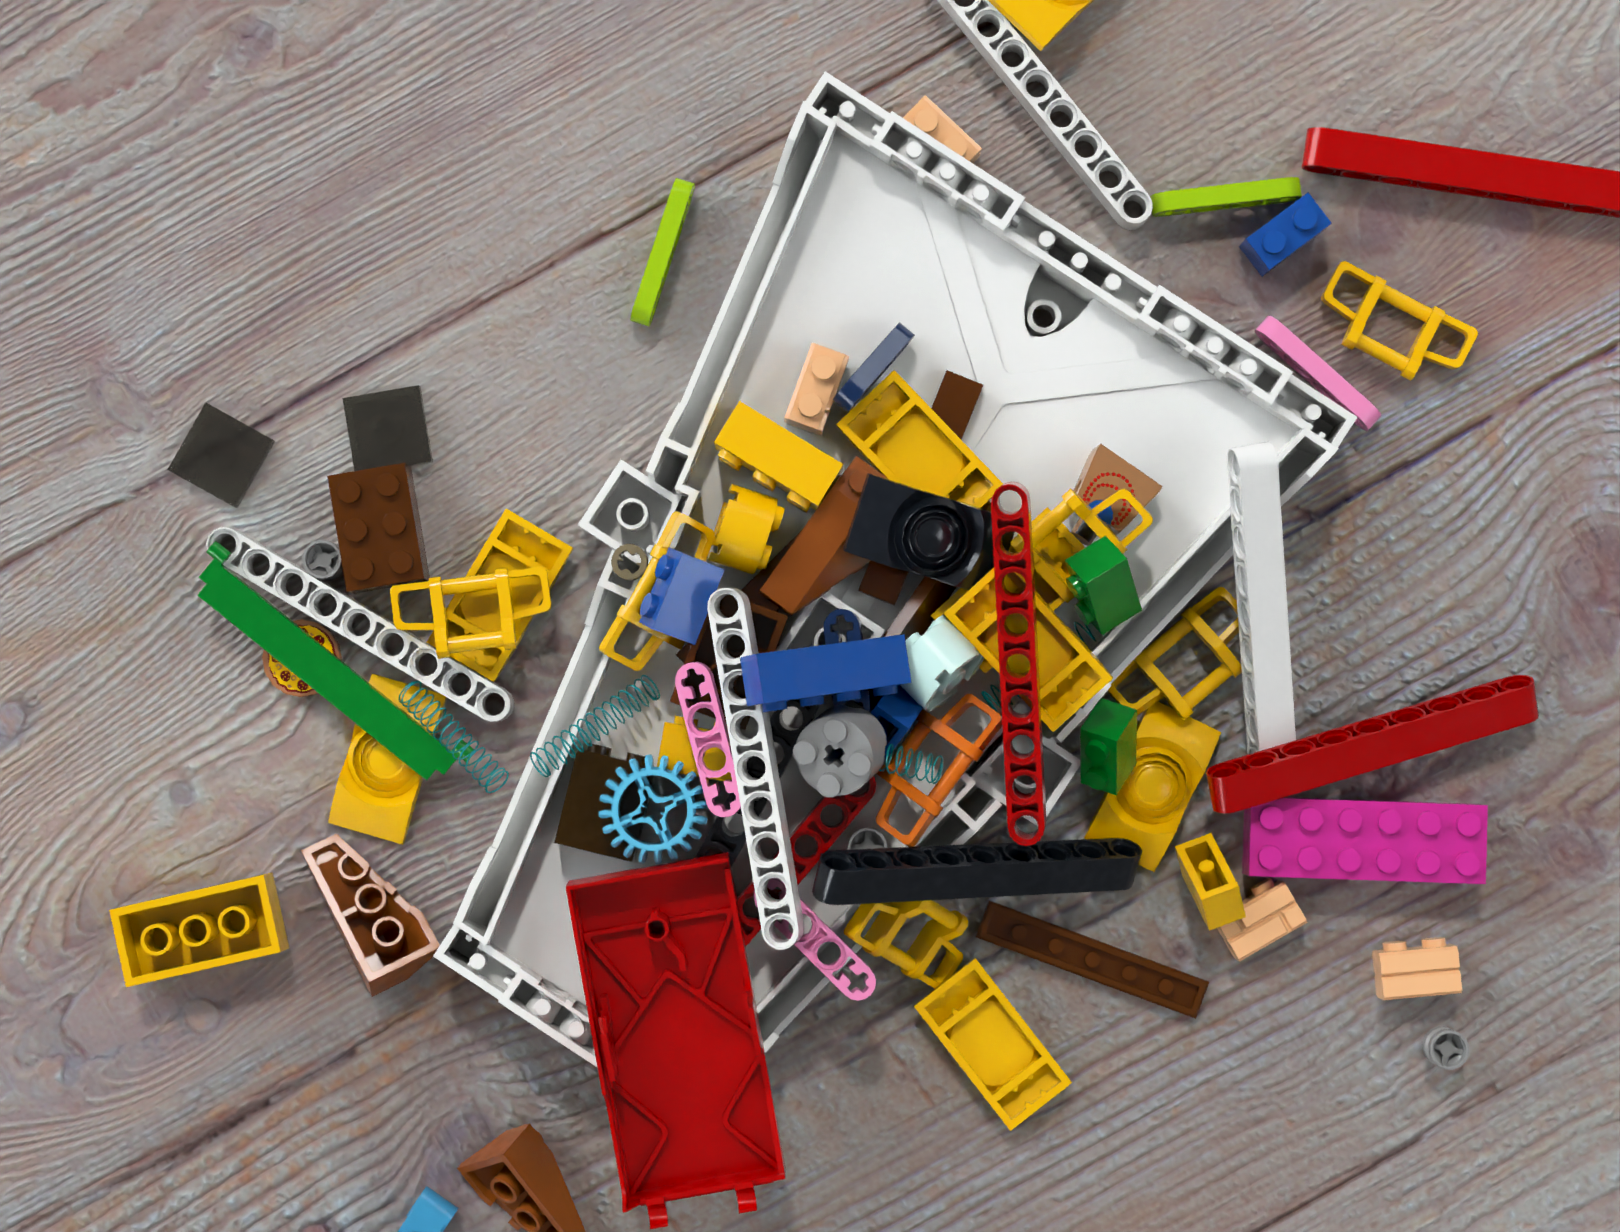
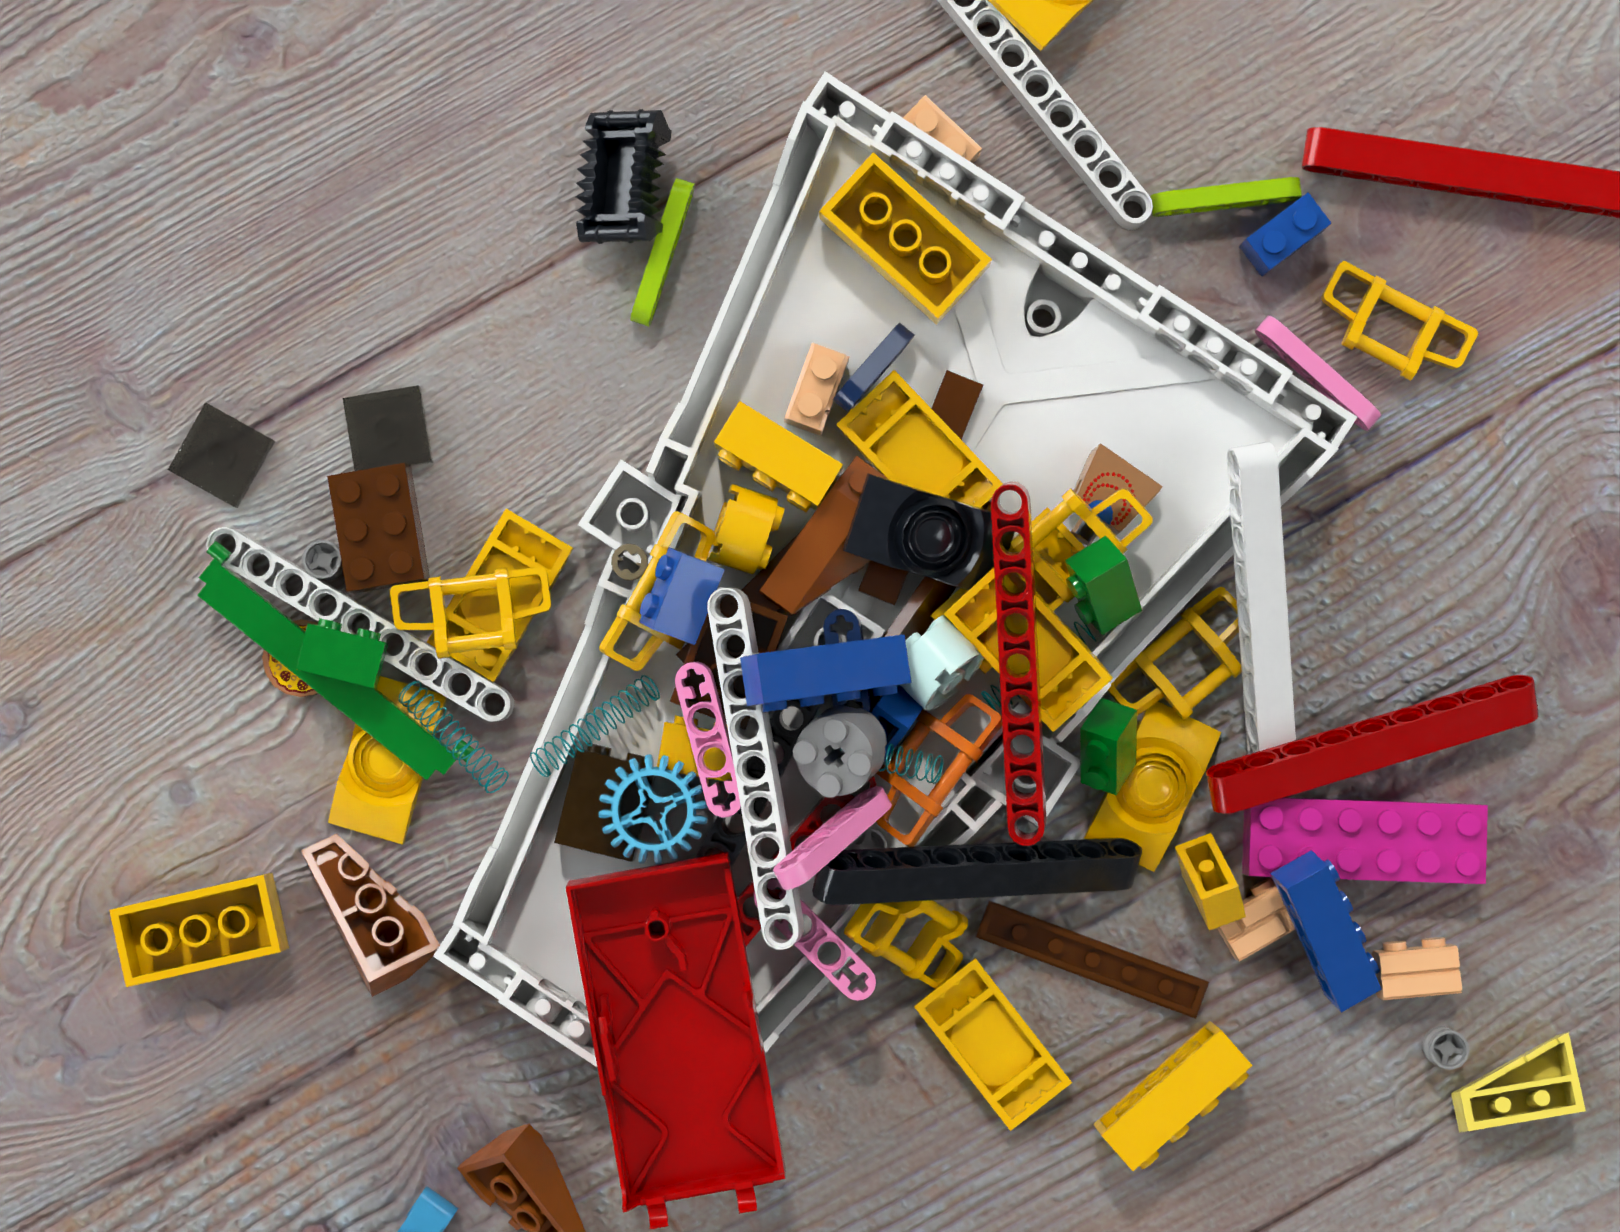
none -> green brick [296,618,388,690]
none -> black piece [575,109,672,244]
none -> bright pink beam [773,786,892,890]
none -> yellow brick [819,152,992,325]
none -> yellow brick [1094,1021,1253,1171]
none -> blue brick [1270,850,1382,1013]
none -> light yellow wedge [1451,1032,1586,1132]

